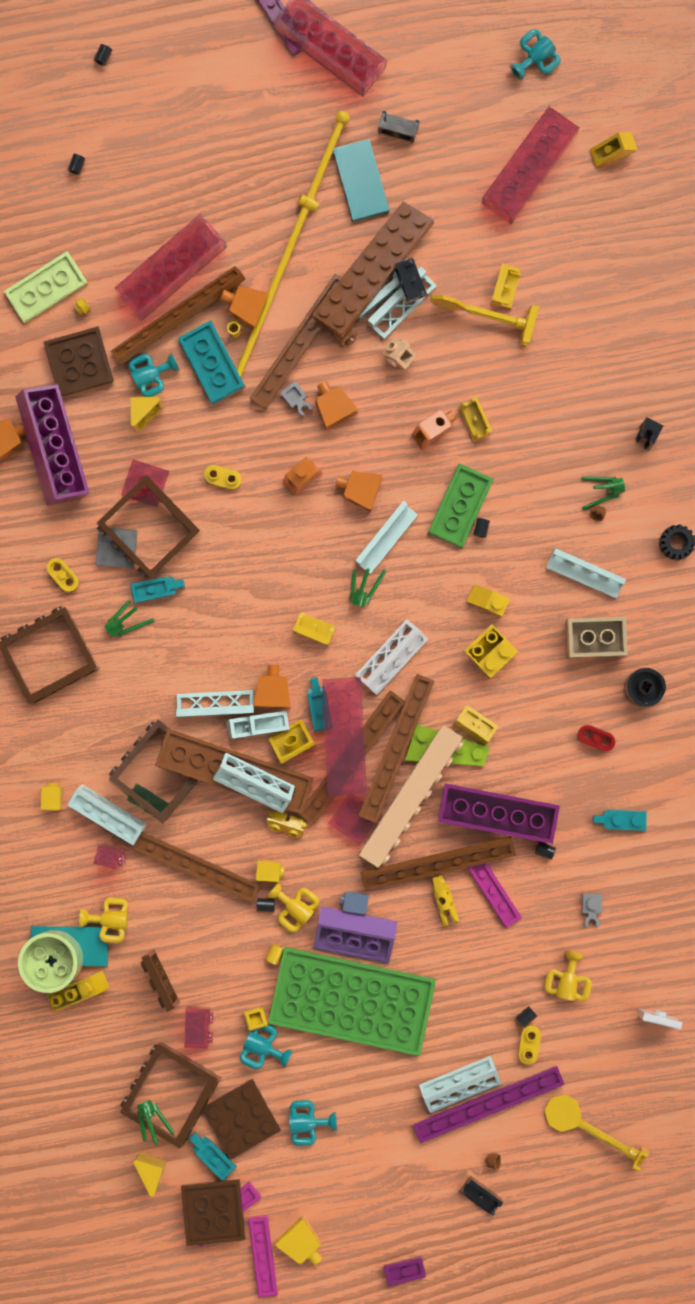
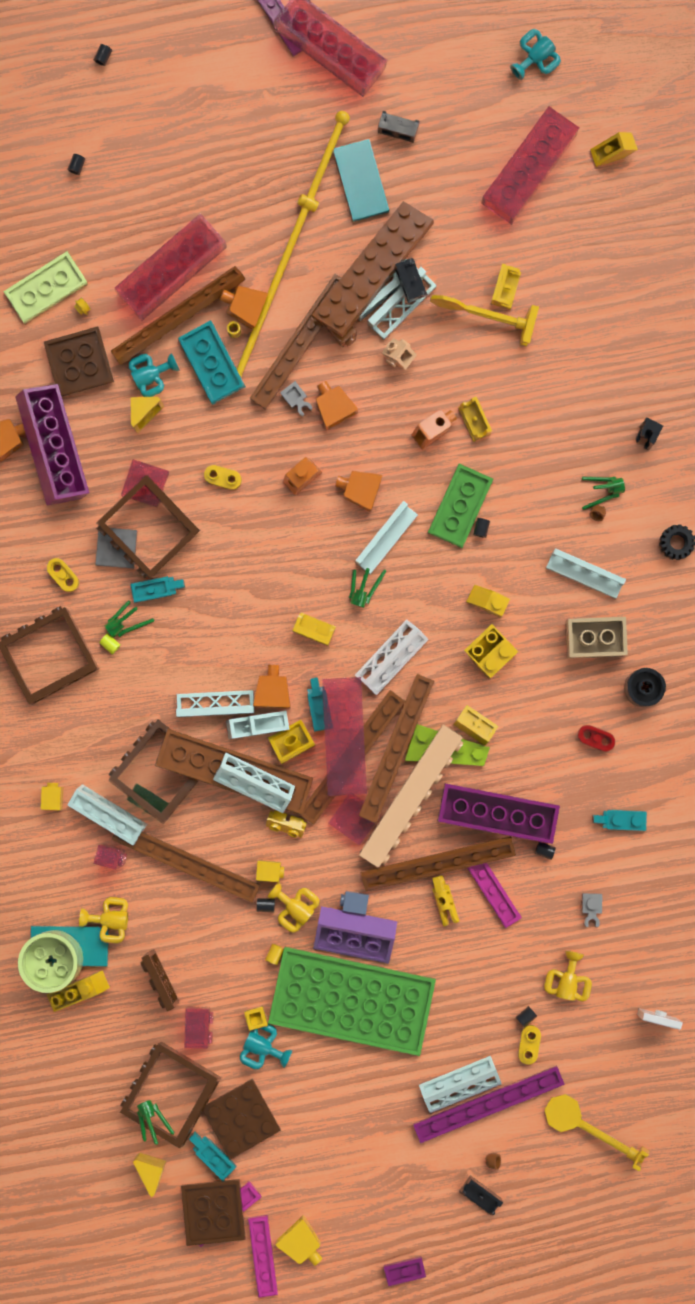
teal piece [289,1100,337,1146] -> none
none -> neon yellow hinge [99,633,121,654]

